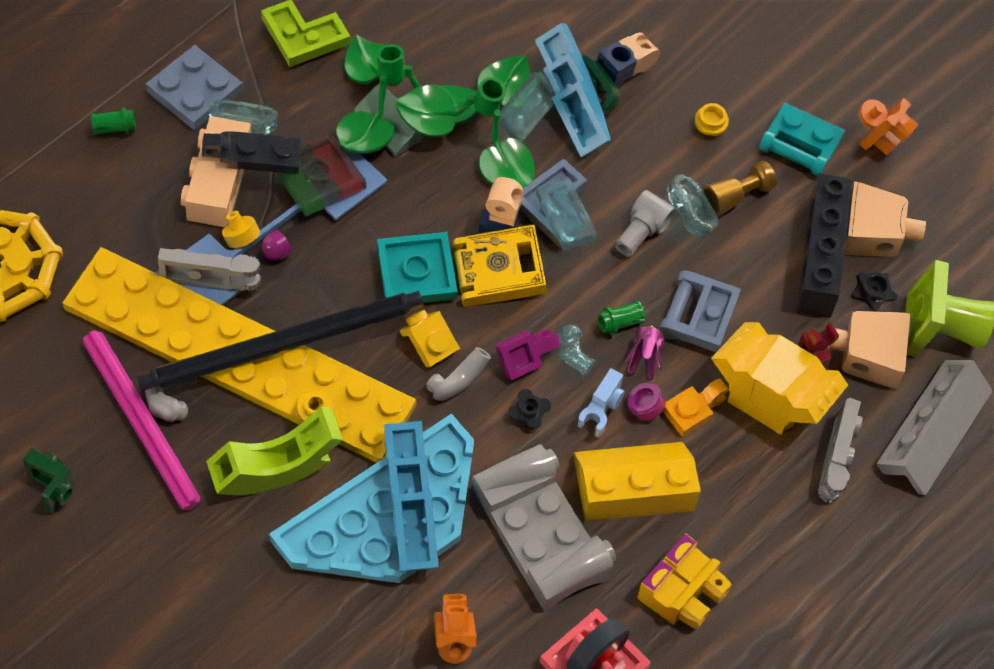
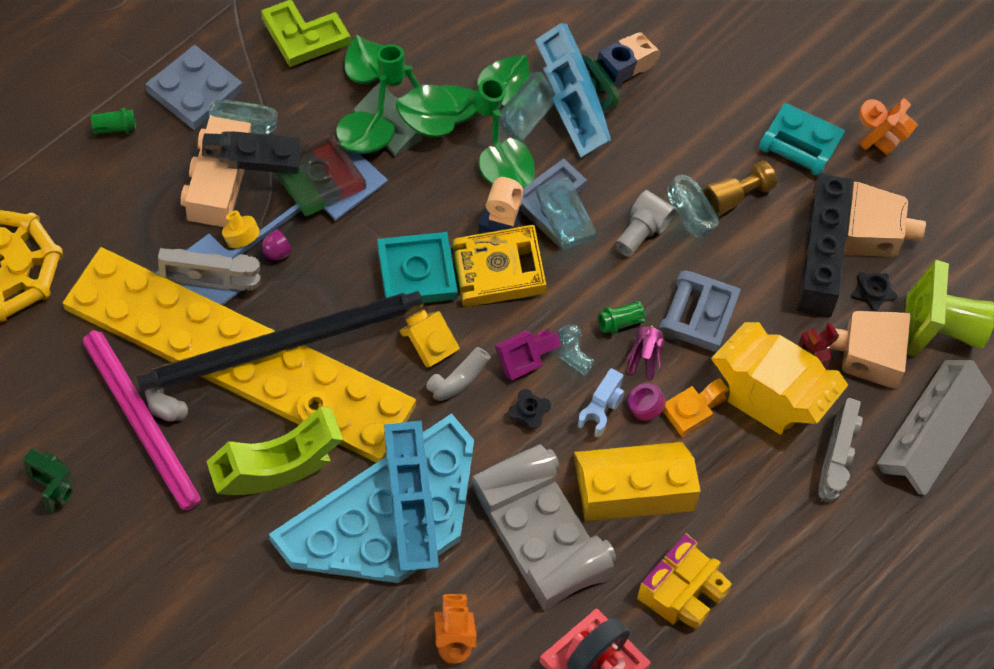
yellow plate [695,103,729,136] -> none

